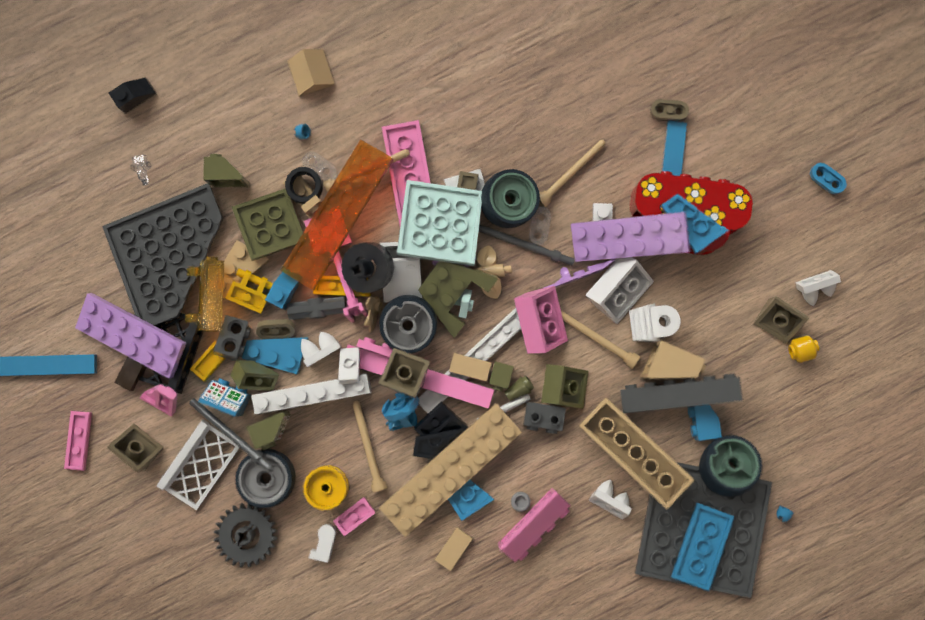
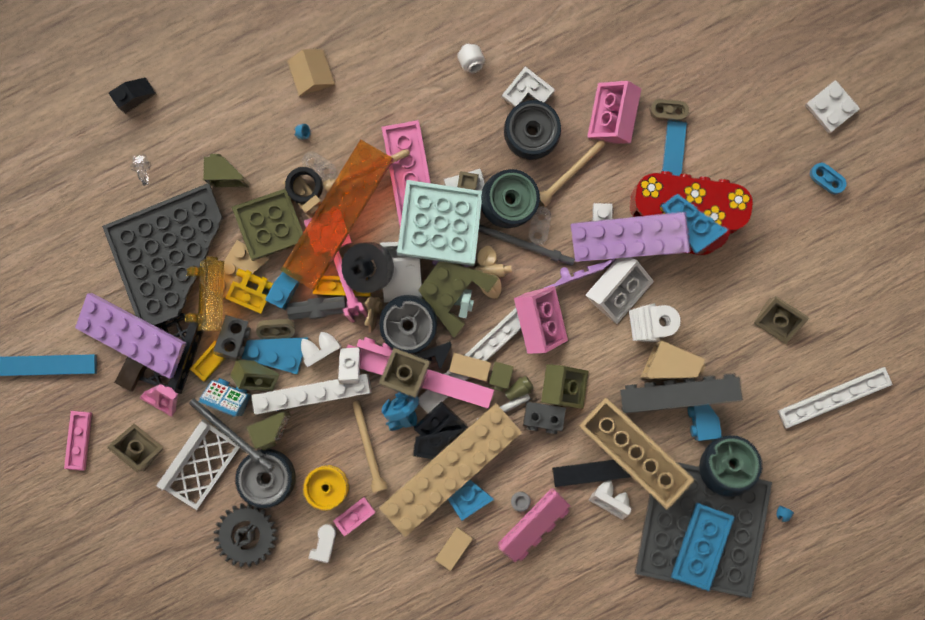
tan piece [561,311,640,369] -> none
yellow head [788,335,819,363] -> none
white tile [795,270,841,306] -> none
none -> black slope [414,342,452,370]
none -> white head [457,44,485,73]
none -> white plate [502,66,555,107]
none -> dark grey wheel [504,100,561,160]
none -> black tile [552,459,632,487]
none -> bright pink slope [587,81,641,144]
none -> white tile [778,367,893,429]
none -> white plate [805,80,860,133]

